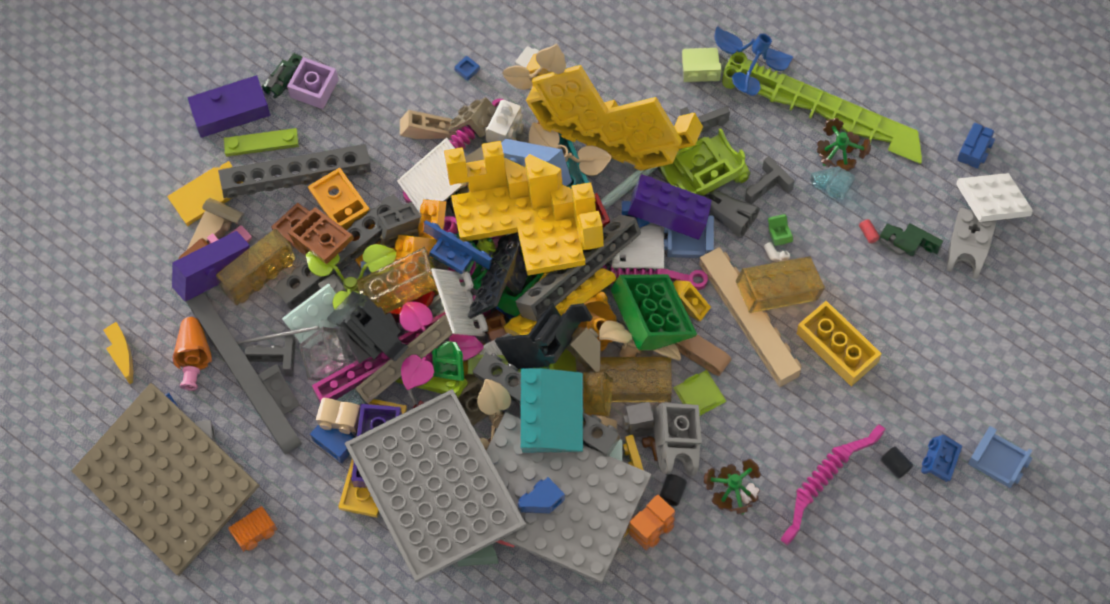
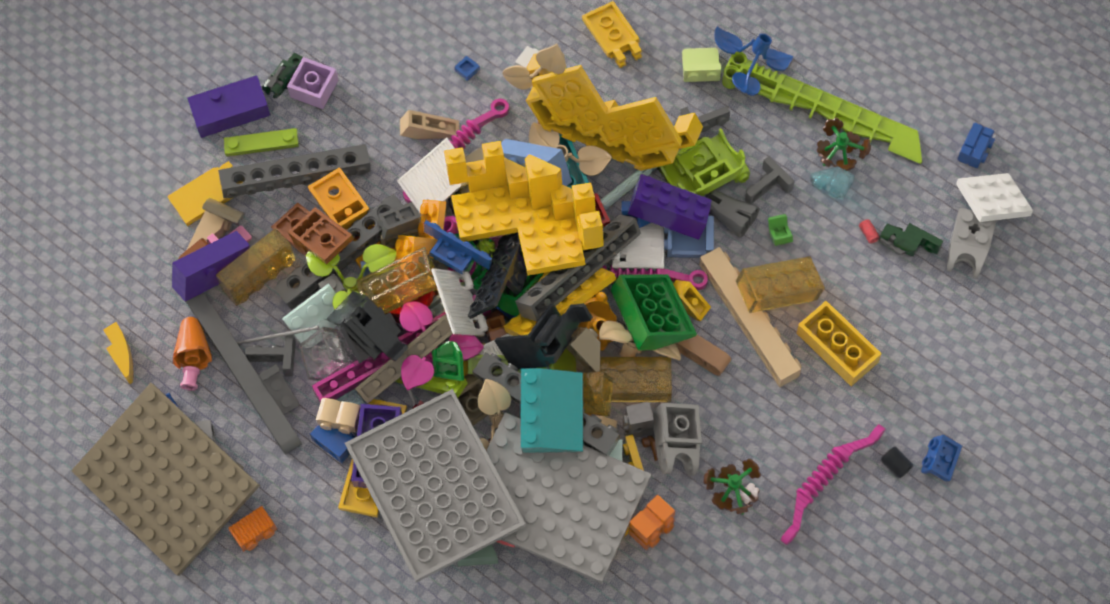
dark tan bracket [448,97,497,138] -> none
white hinge [485,100,524,143] -> none
blue slope [518,477,565,513] -> none
black piece [659,474,687,506] -> none
lime piece [673,370,727,416] -> none
white arm [764,242,790,264] -> none
medium blue panel [968,426,1033,488] -> none
none -> yellow tile [582,1,642,68]

